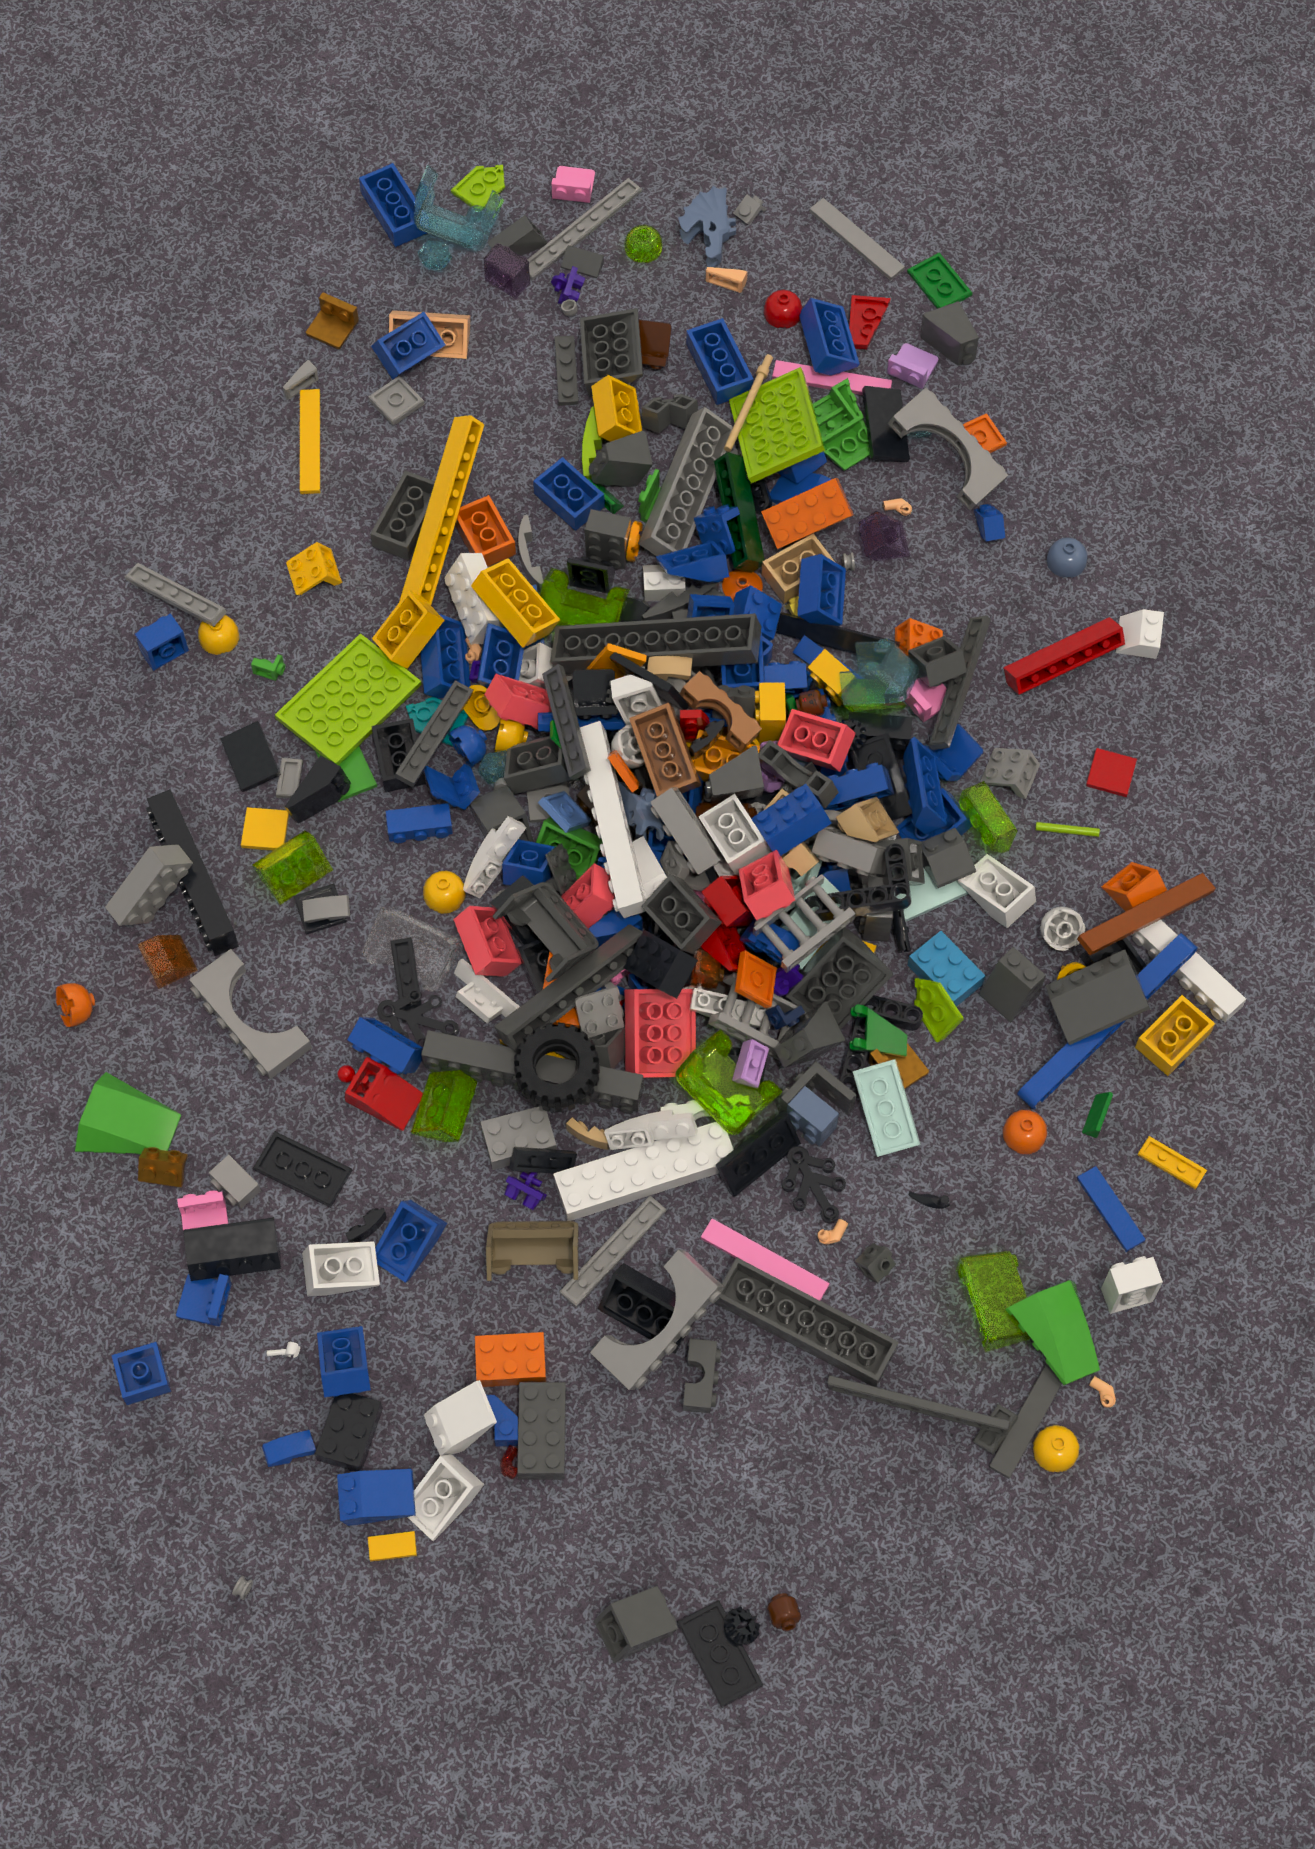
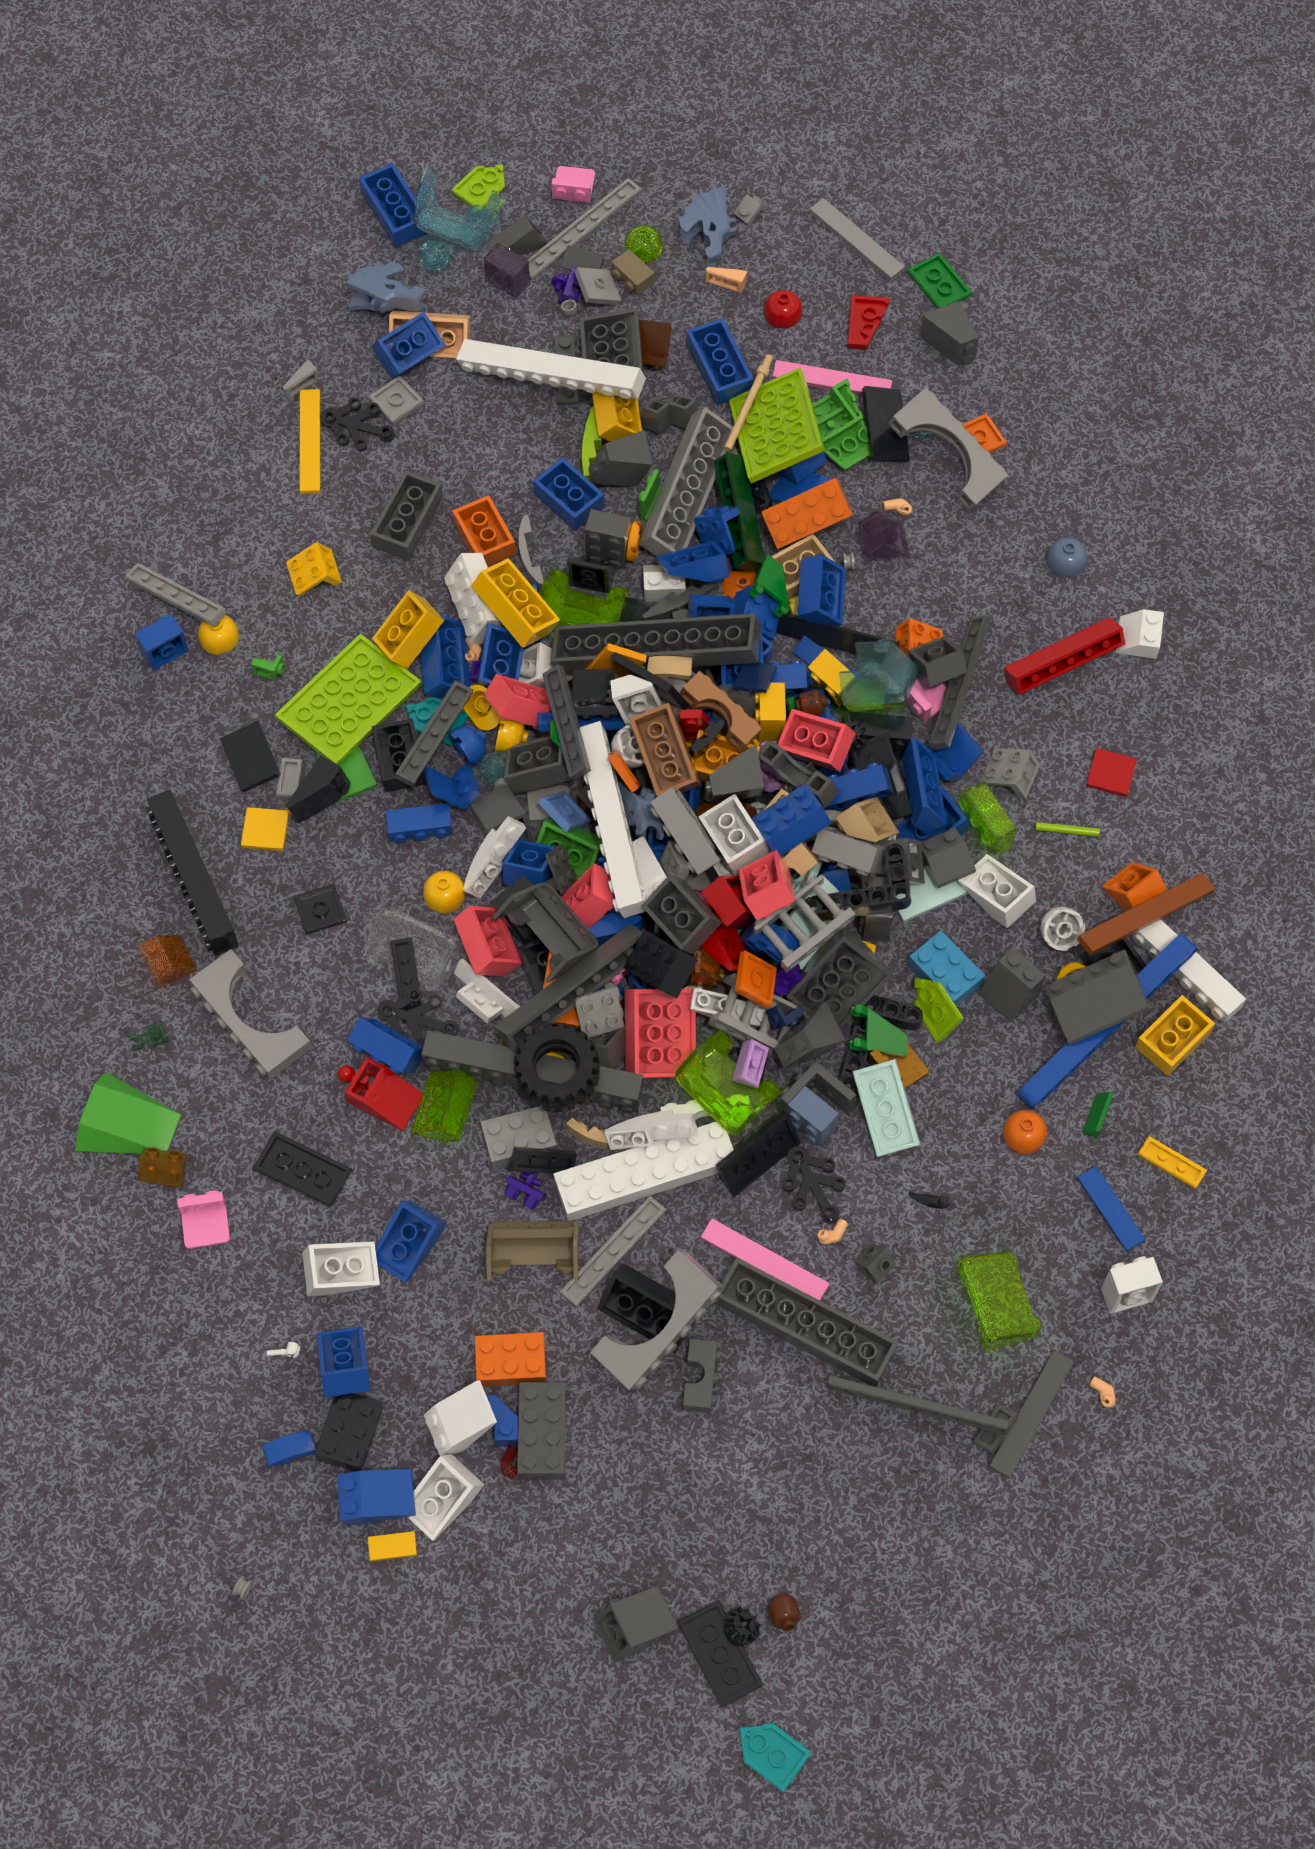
orange cylinder [55,983,95,1027] -> none
light grey brick [105,845,193,926] -> none
blue brick [112,1342,171,1405] -> none
blue bracket [176,1274,232,1327] -> none
black slope [183,1217,281,1281] -> none
light grey brick [209,1155,261,1209] -> none
clear neon green slope [252,830,333,905] -> none
light grey slope [302,895,350,923] -> none
pearl gold bracket [306,292,359,349] -> none
black slope [345,1208,387,1243] -> none
yellow brick [399,415,484,605] -> none
green slope [588,478,624,514] -> none
blue slope [799,298,859,376] -> none
lavender bracket [887,343,938,389] -> none
black pin [892,909,911,953] -> none
blue slope [974,504,1005,541] -> none
bright green wedge [1005,1280,1100,1385] -> none
yellow cylinder [1033,1425,1079,1472] -> none
none -> clear green plate [128,1020,170,1051]
none -> black plant [320,397,395,452]
none -> sand blue animal [346,261,426,313]
none -> white brick [456,339,646,399]
none -> light grey plate [574,267,621,305]
none -> dark tan brick [611,249,655,296]
none -> dark blue piece [733,663,777,693]
none -> teal tile [739,1723,812,1793]
none -> green flag [749,554,789,618]

